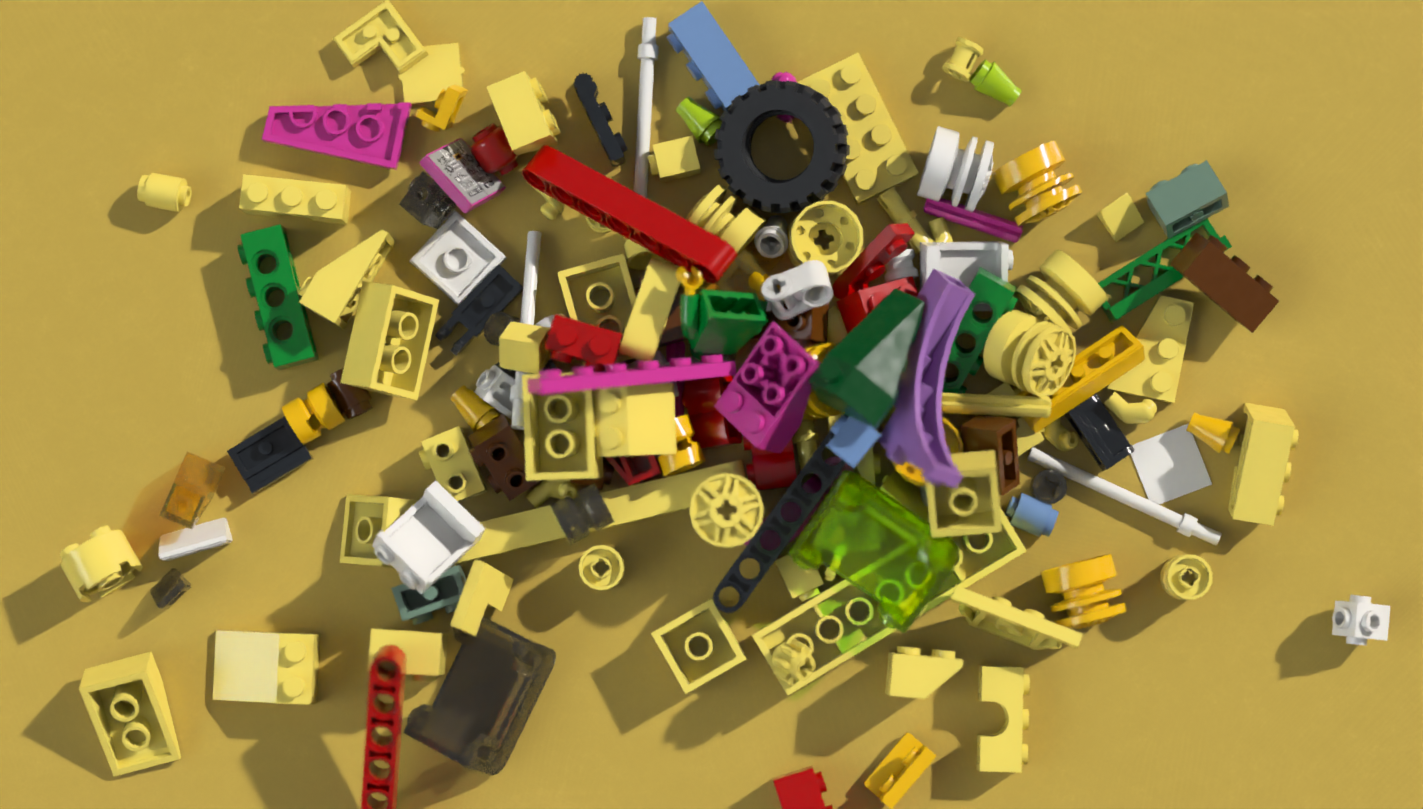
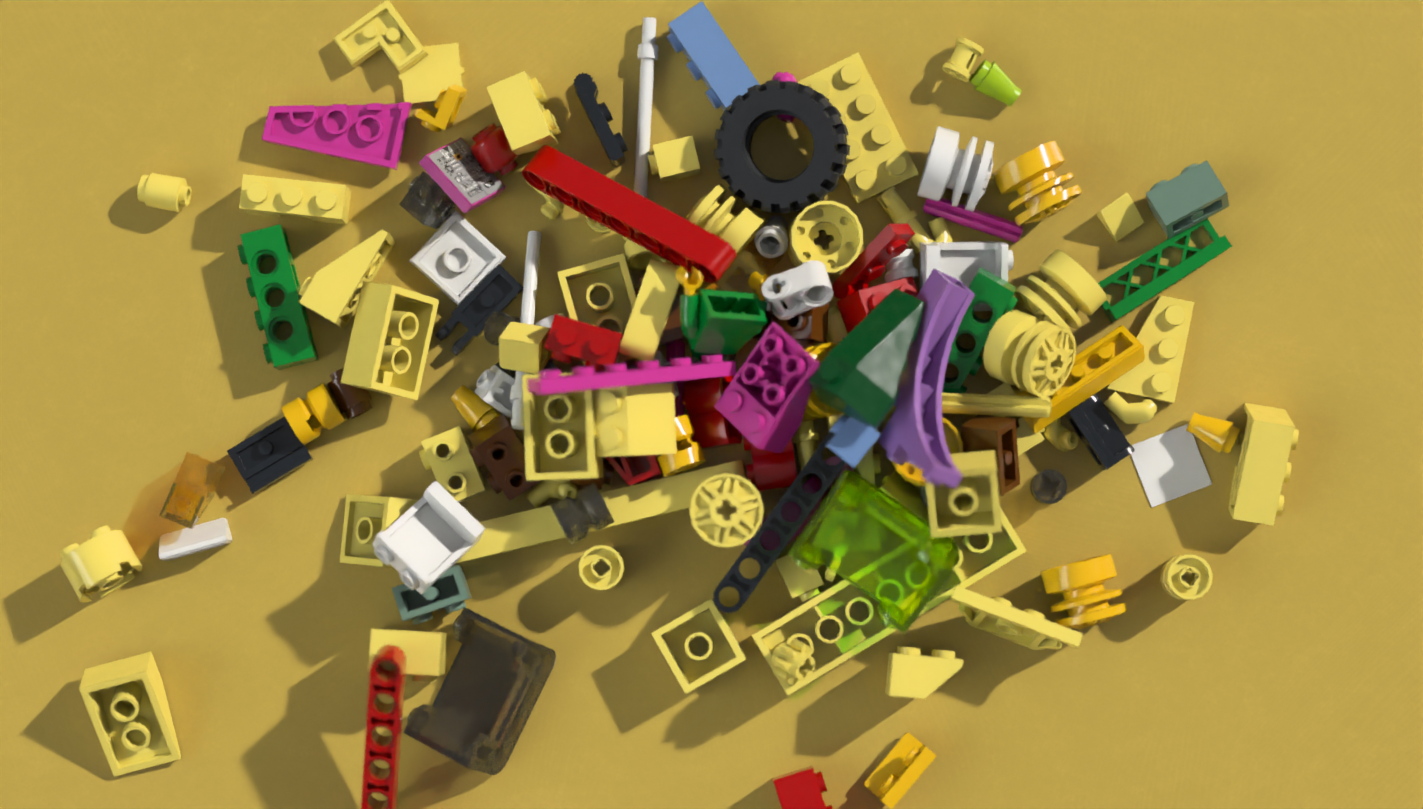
clear smoke slope [150,568,191,609] -> none
light yellow slope [213,630,320,705] -> none
light yellow tile [450,560,514,636] -> none
lime cone [676,97,722,146] -> none
light yellow arch [976,665,1030,773] -> none
medium blue brick [1005,492,1059,537] -> none
white bar [1027,447,1222,546] -> none
reddish brown brick [1169,232,1279,333] -> none
white brick [1332,595,1390,646] -> none

